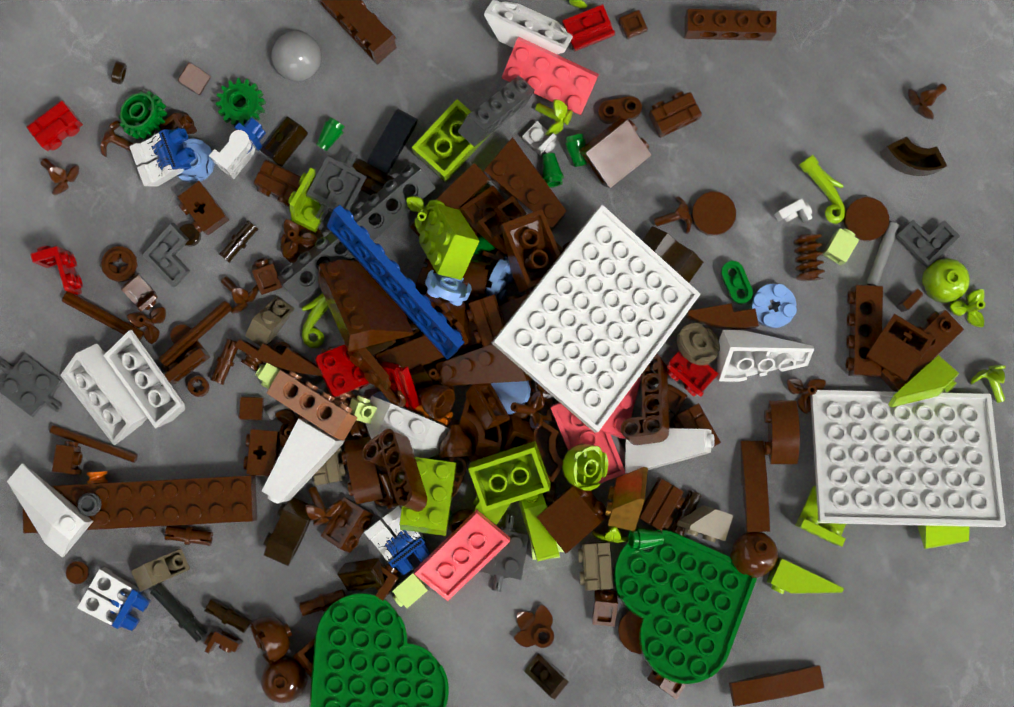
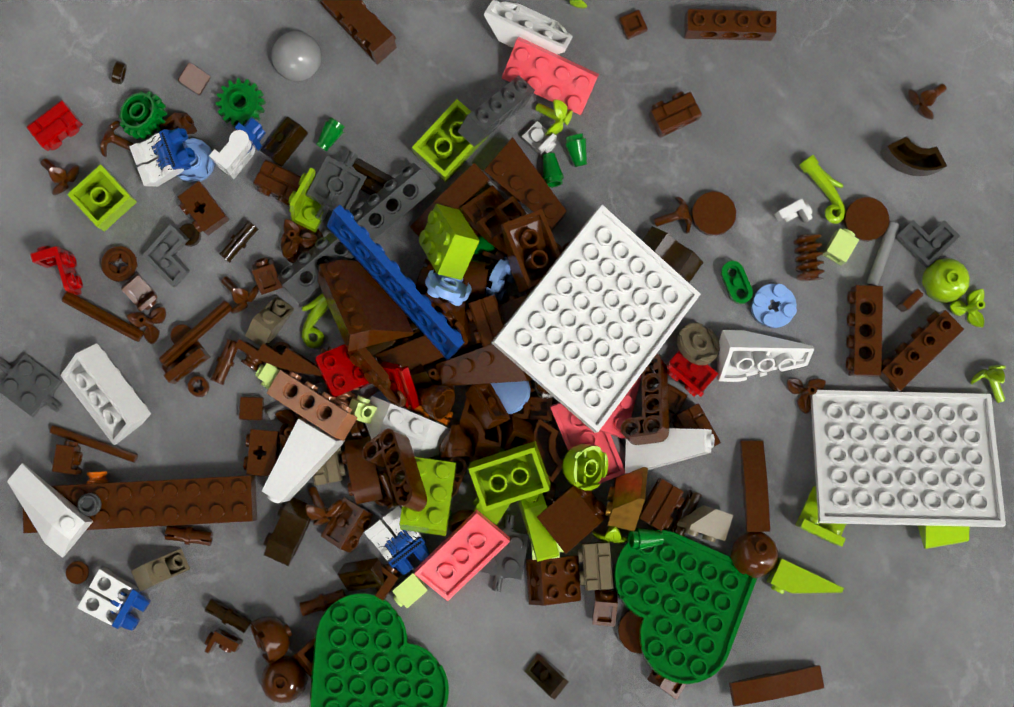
white slope [103,330,185,429] -> none
pearl dark grey pin [150,583,208,643] -> none
black beam [367,108,418,174] -> none
lime plant [406,196,445,234] -> none
reddish brown plant [510,391,544,430] -> none
reddish brown plate [514,605,554,648] -> none
red plate [562,4,615,52] -> none
brick [579,118,651,188] -> none
reddish brown plate [598,96,642,124] -> none
reddish brown slope [685,303,759,330] -> none
reddish brown brick [764,400,800,464] -> none
reddish brown slope [866,313,935,382] -> none
lime slope [888,355,959,408] -> none
none -> lime brick [67,164,137,232]
none -> reddish brown bracket [526,556,581,606]

